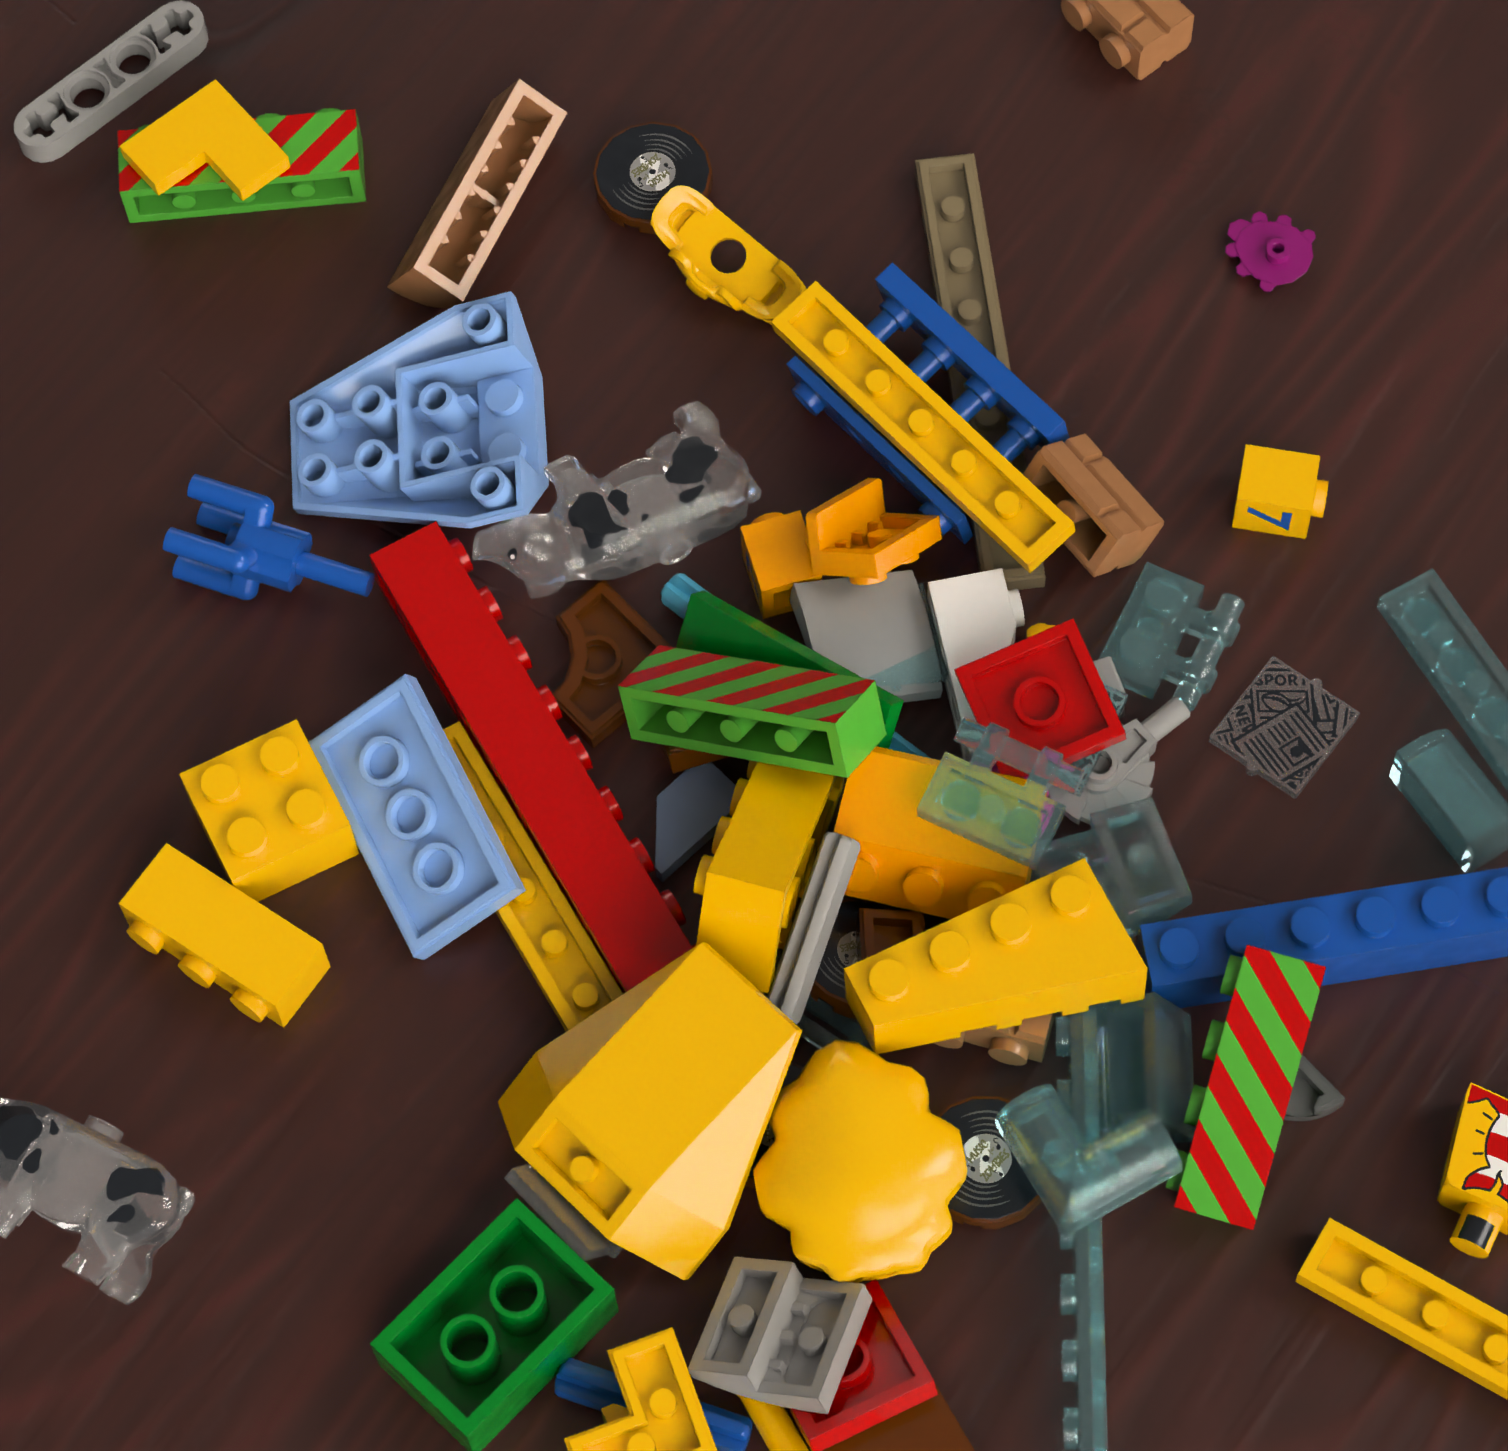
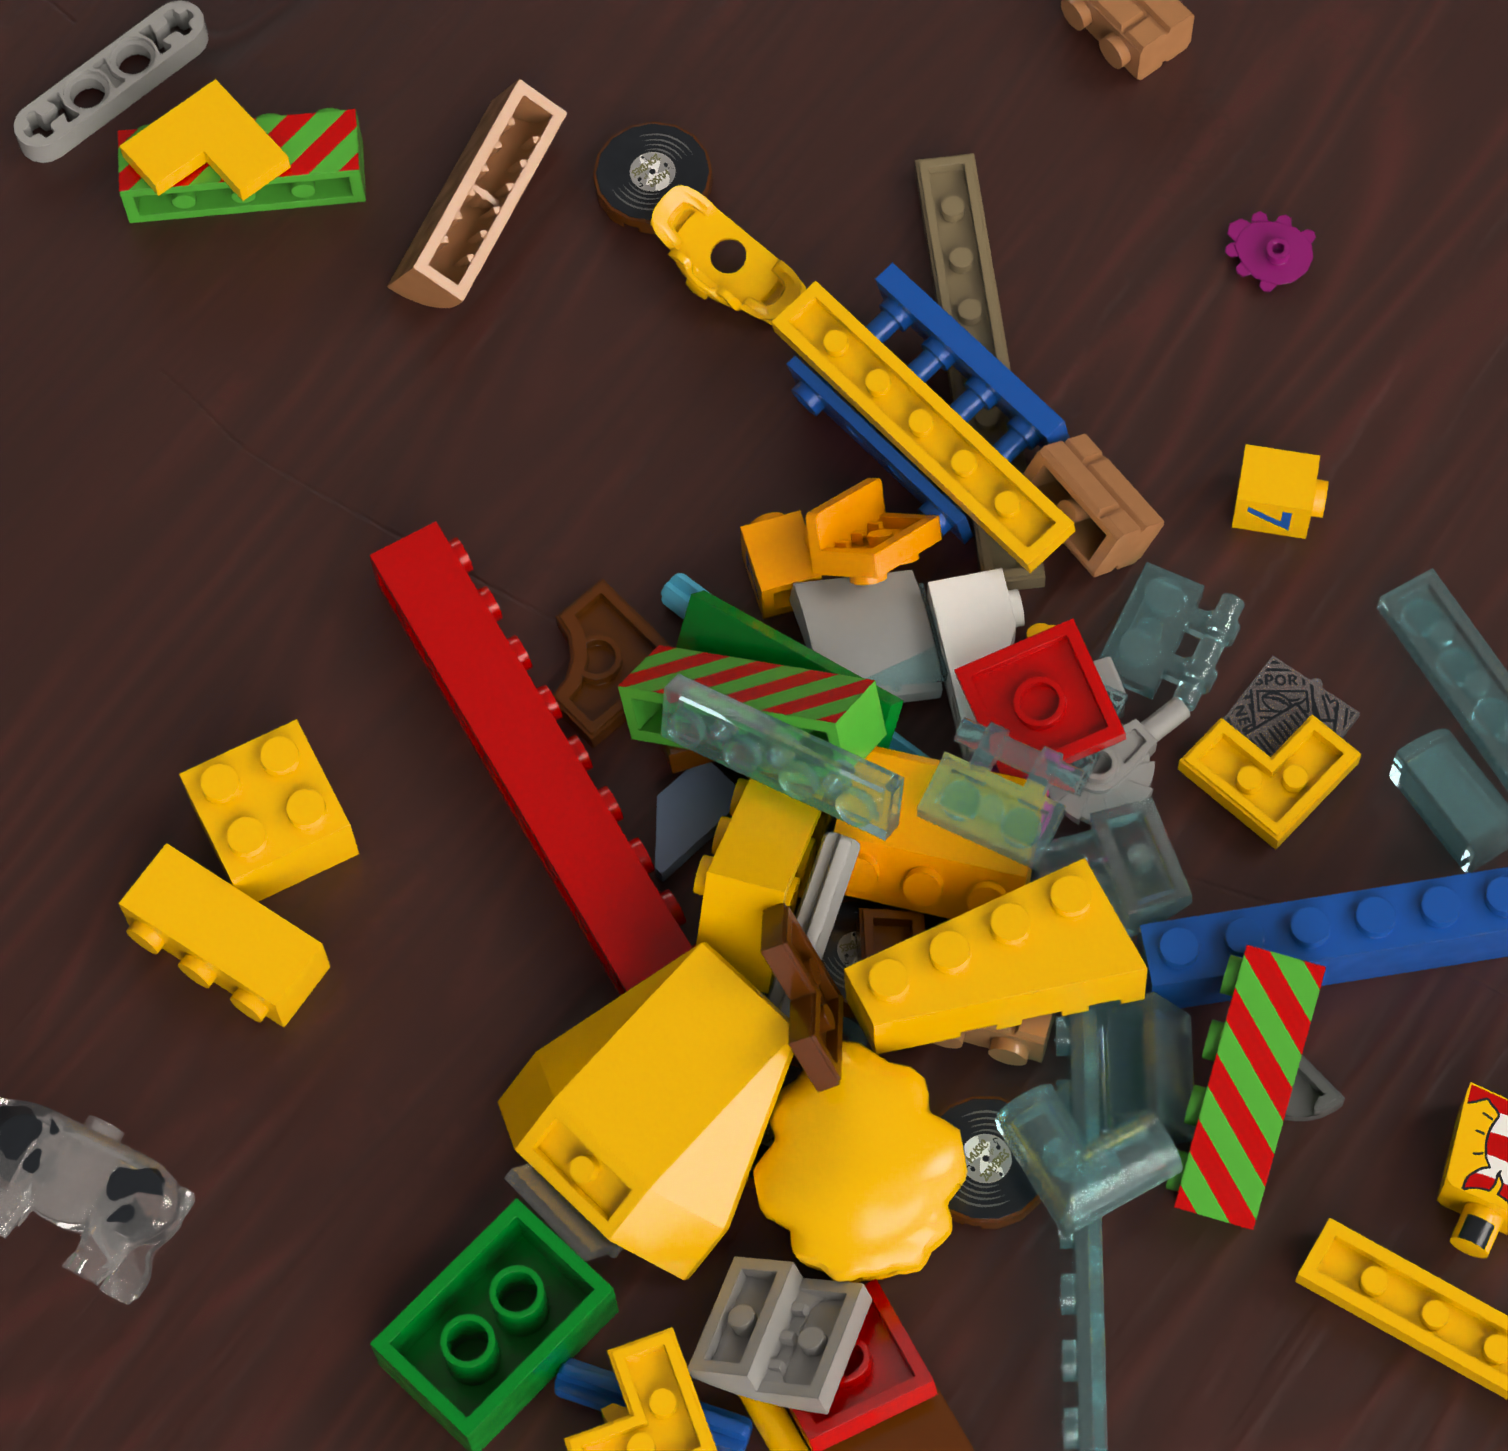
blue plant [163,474,375,600] -> none
light blue wedge [290,291,549,529] -> none
light blue tile [309,674,526,960] -> none
yellow plate [443,721,623,1032] -> none
clear animal [472,401,762,600] -> none
none -> clear light blue plate [661,673,905,840]
none -> reddish brown tile [760,903,844,1092]
none -> yellow tile [1178,714,1361,850]

